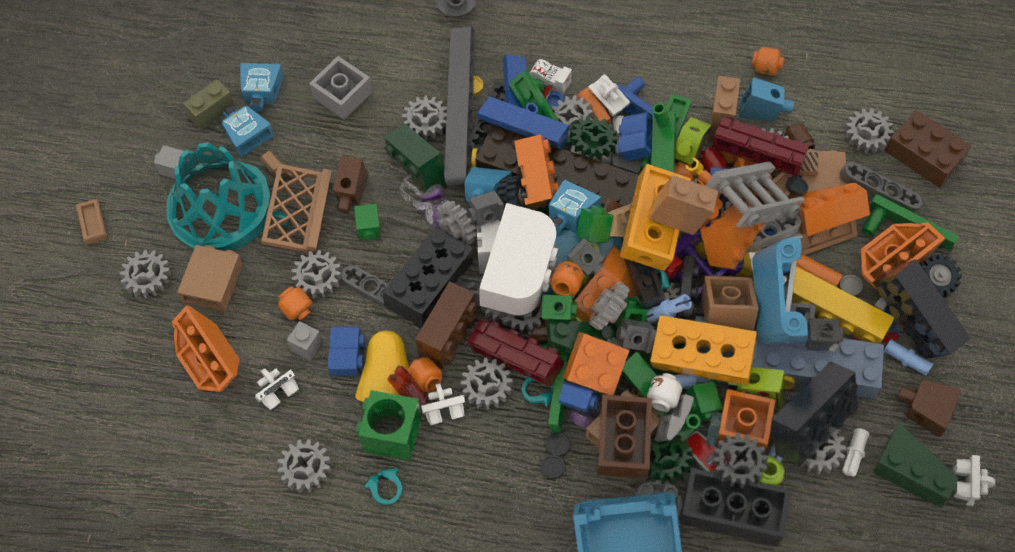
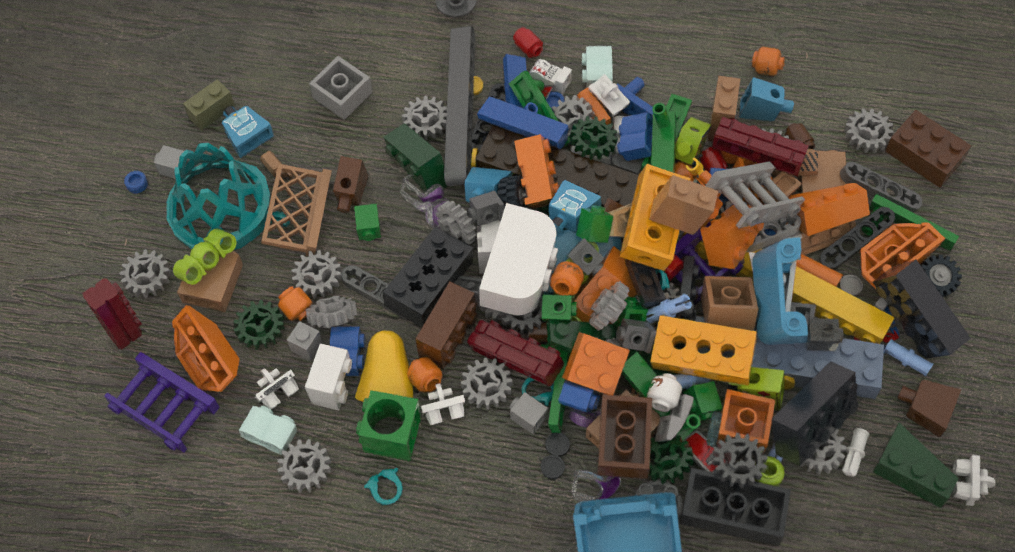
medium nougat tile [76,198,108,245] -> none
dark azure torso [240,63,284,112] -> none
clear red hinge [387,365,428,406] -> none
black piece [785,176,809,196] -> none
none -> dark red brick [83,278,142,350]
none -> dark purple fence [104,352,220,453]
none -> blue tile [124,171,148,193]
none -> lime piece [173,228,236,285]
none -> dark green gear [233,300,285,350]
none -> light aqua brick [239,406,297,455]
none -> white brick [305,344,352,411]
none -> light grey gear [306,296,357,328]
none -> light grey brick [509,392,548,435]
none -> red brick [513,27,543,58]
none -> clear piece [572,469,621,502]
none -> light aqua brick [582,46,613,88]
none -> black beam [820,207,895,270]

